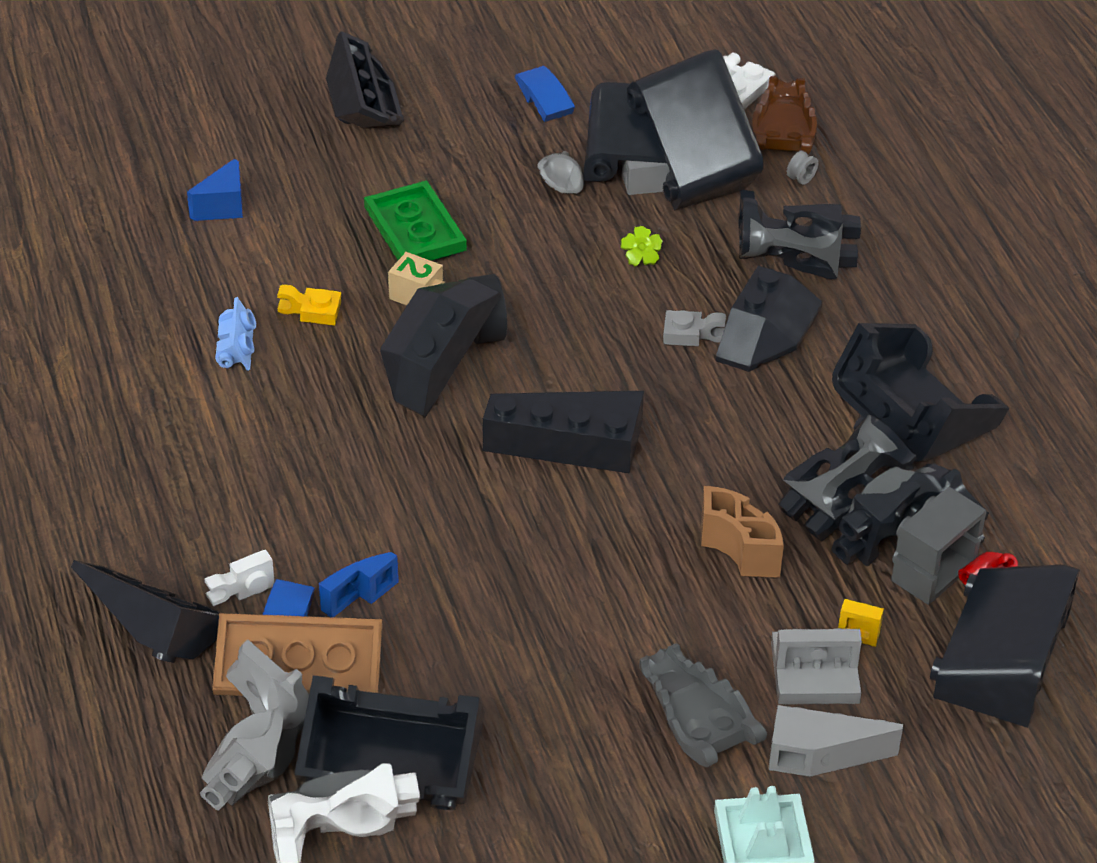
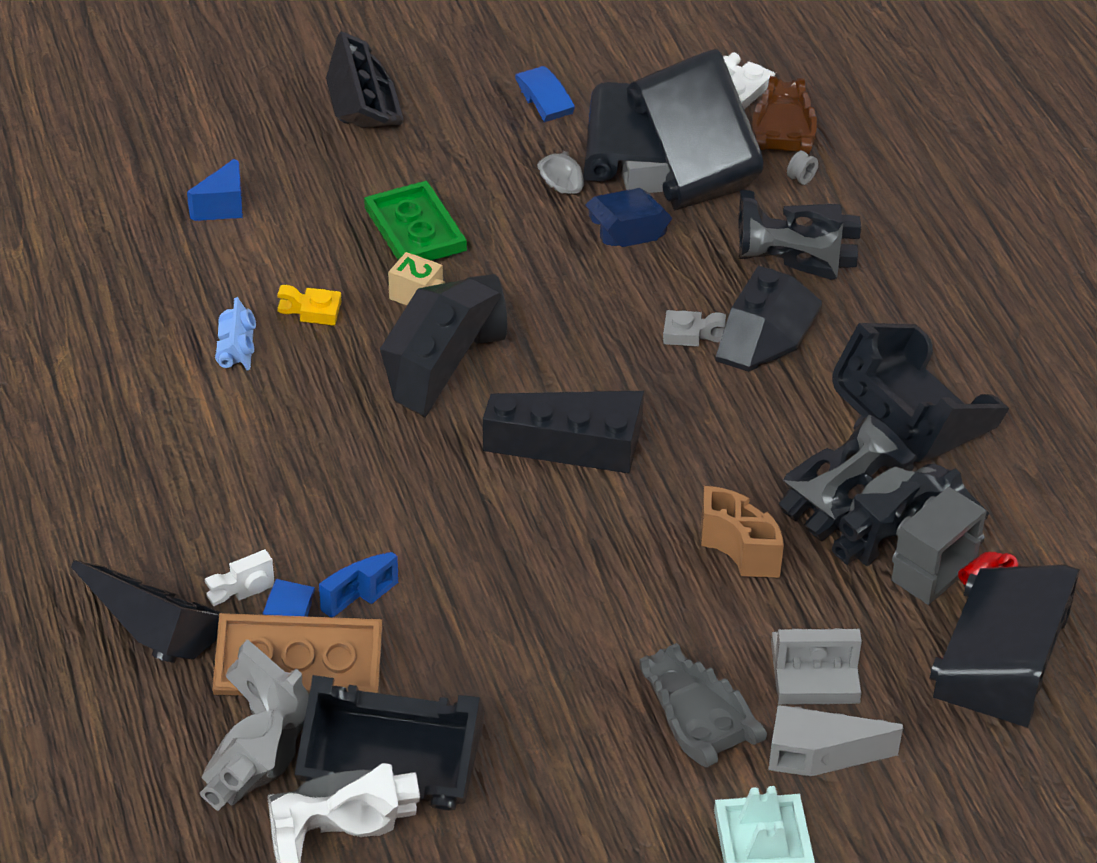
lime plant [620,226,663,267] -> none
yellow plate [838,599,884,647] -> none
none -> dark blue slope [585,188,672,247]

